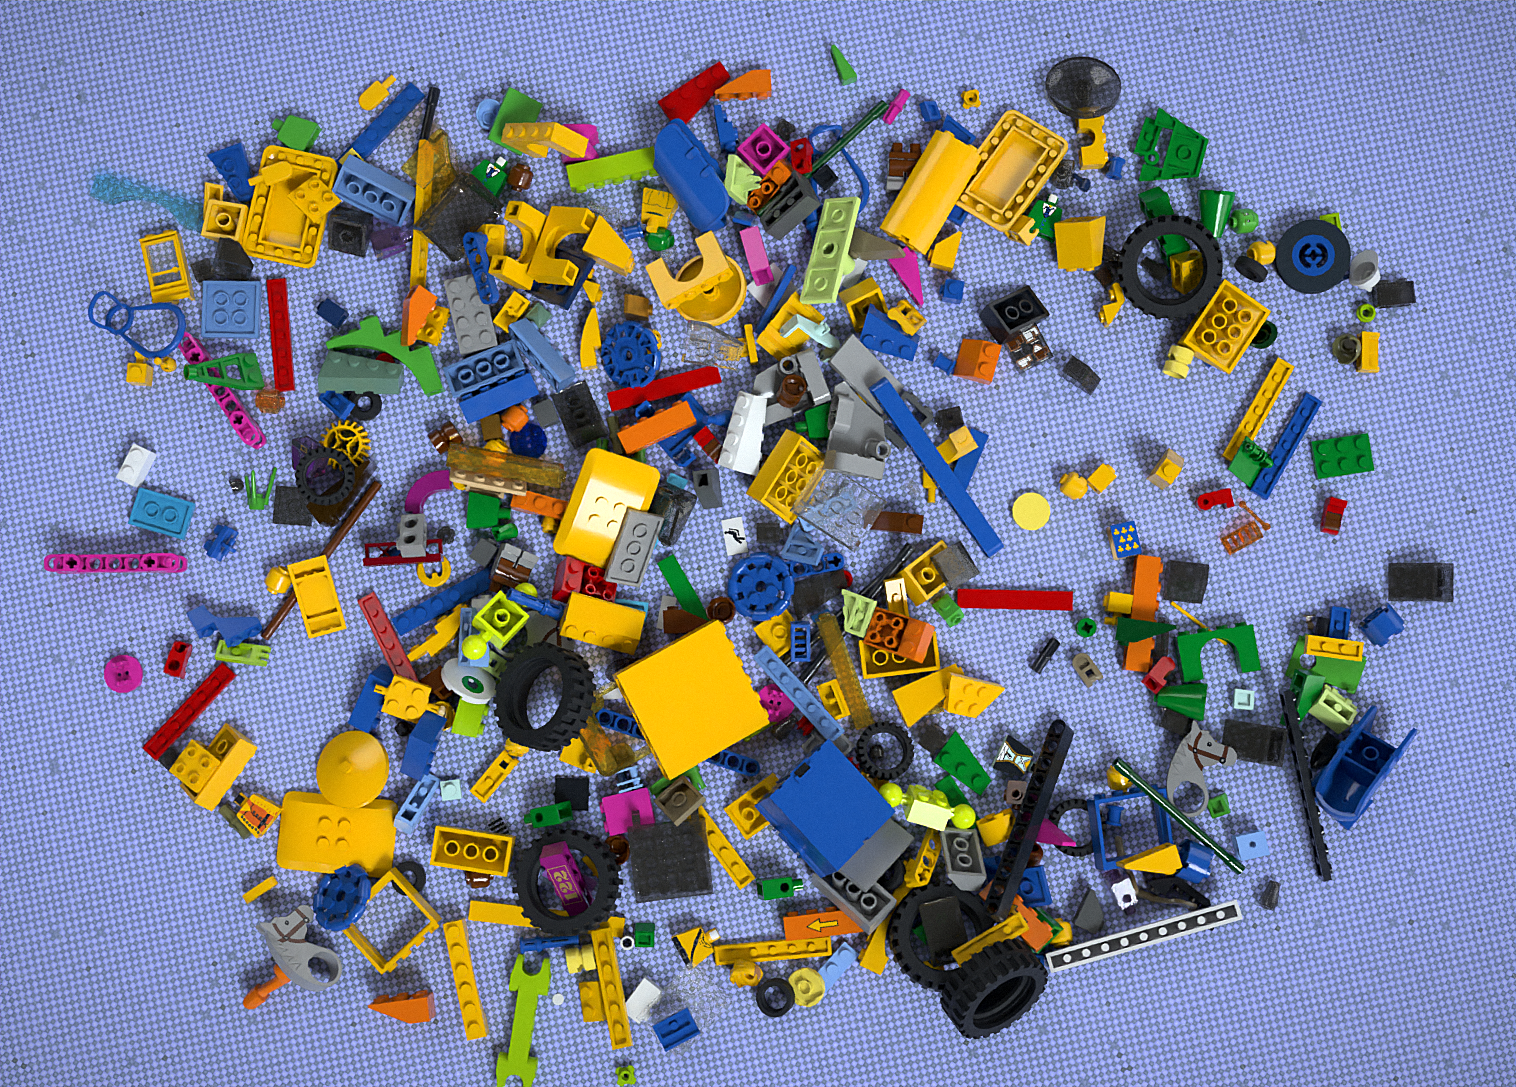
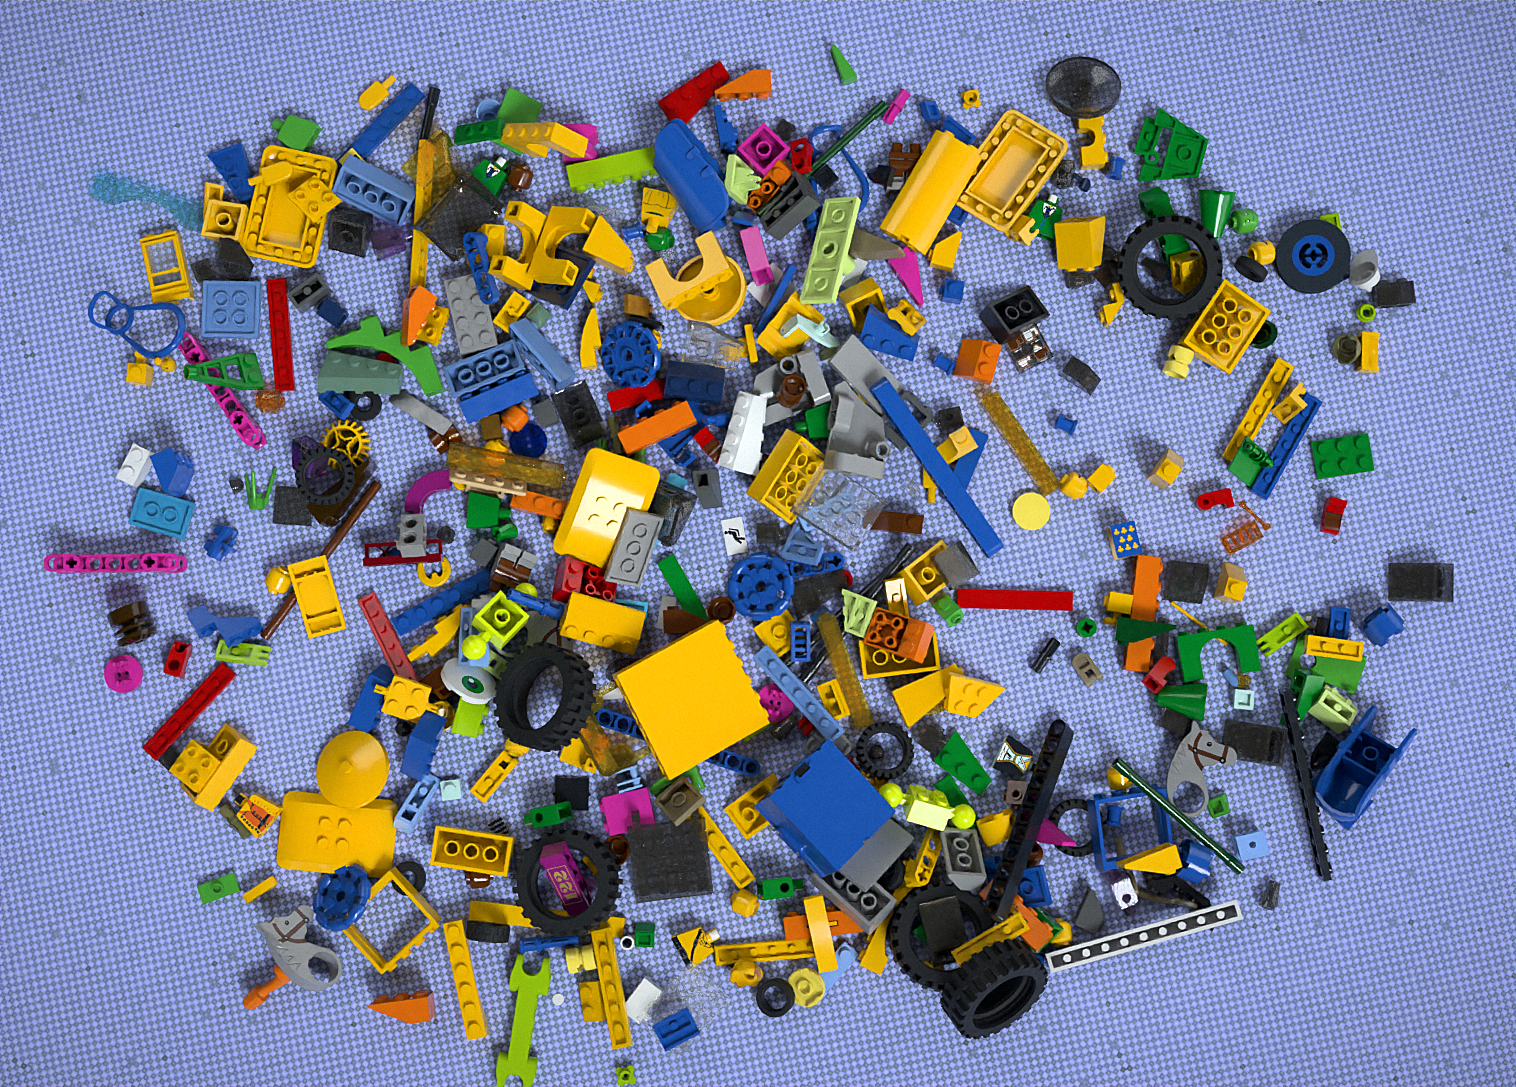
none -> dark brown wheel [106,601,158,647]
none -> blue slope [150,447,195,498]
none -> bright green plate [197,872,241,905]
none -> dark grey brick [286,272,333,314]
none -> flat silver sticker [388,390,453,436]
none -> green plate [454,118,504,146]
none -> black tyre [466,921,511,943]
none -> black piece [628,316,665,332]
none -> dark blue slope [663,360,725,406]
none -> yellow head [730,889,760,918]
none -> yellow slope [803,894,838,973]
none -> black plate [866,165,897,187]
none -> clear yellow brick [979,391,1062,498]
none -> blue bush [1053,413,1078,436]
none -> clear smoke cone [1065,271,1095,290]
none -> yellow slope [1213,562,1247,604]
none -> arm [1222,668,1251,688]
none -> lime hinge [1256,612,1308,657]
none -> yellow piece [1271,382,1307,424]

